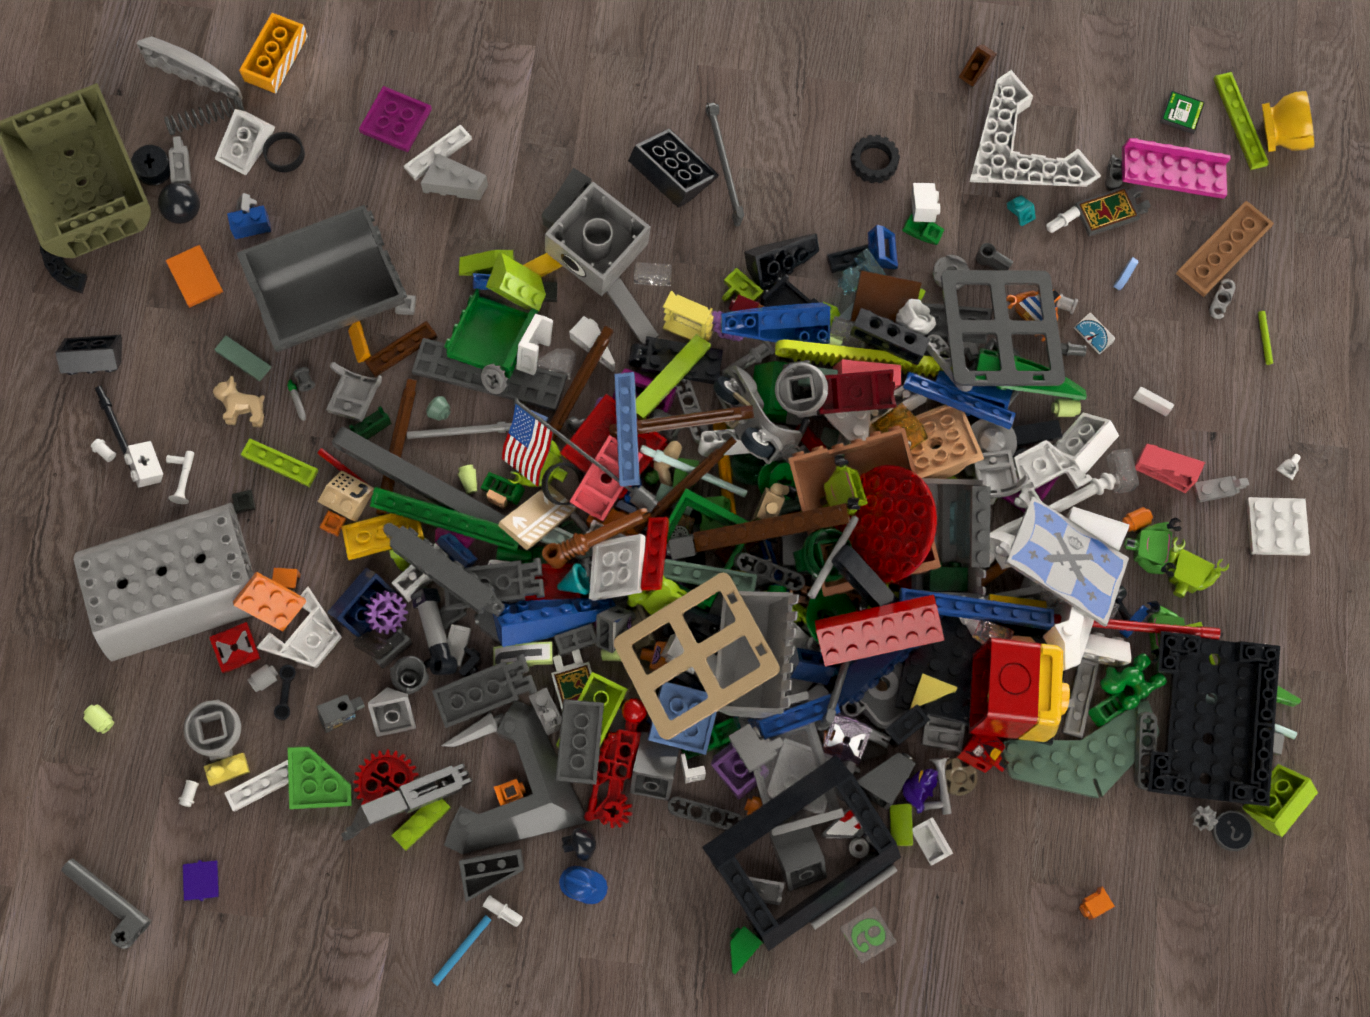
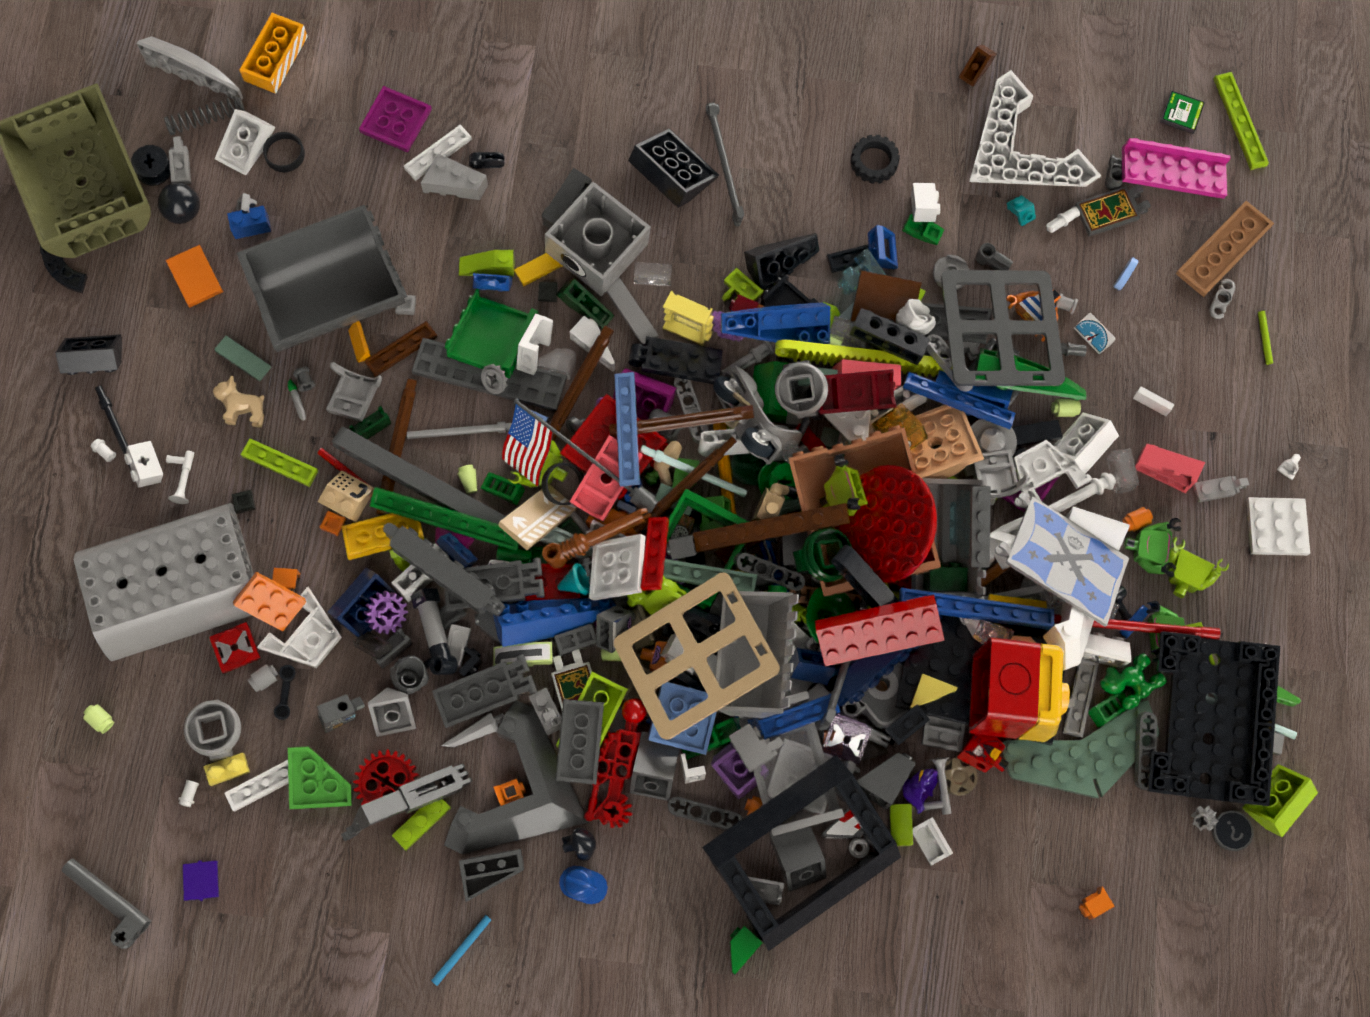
sand green cone [426,396,451,421] -> none
white axle [483,895,523,927] -> none
lime slope [486,252,546,312] -> none
light nougat tile [486,489,508,509] -> none
lime tile [636,334,711,420] -> none
light grey piece [808,516,859,599] -> none
light grey piece [810,864,897,930] -> none
clear tile [840,906,897,964] -> none
yellow plate [1262,91,1315,152] -> none
none -> black piece [469,152,505,169]
none -> dark green slope [556,279,615,330]

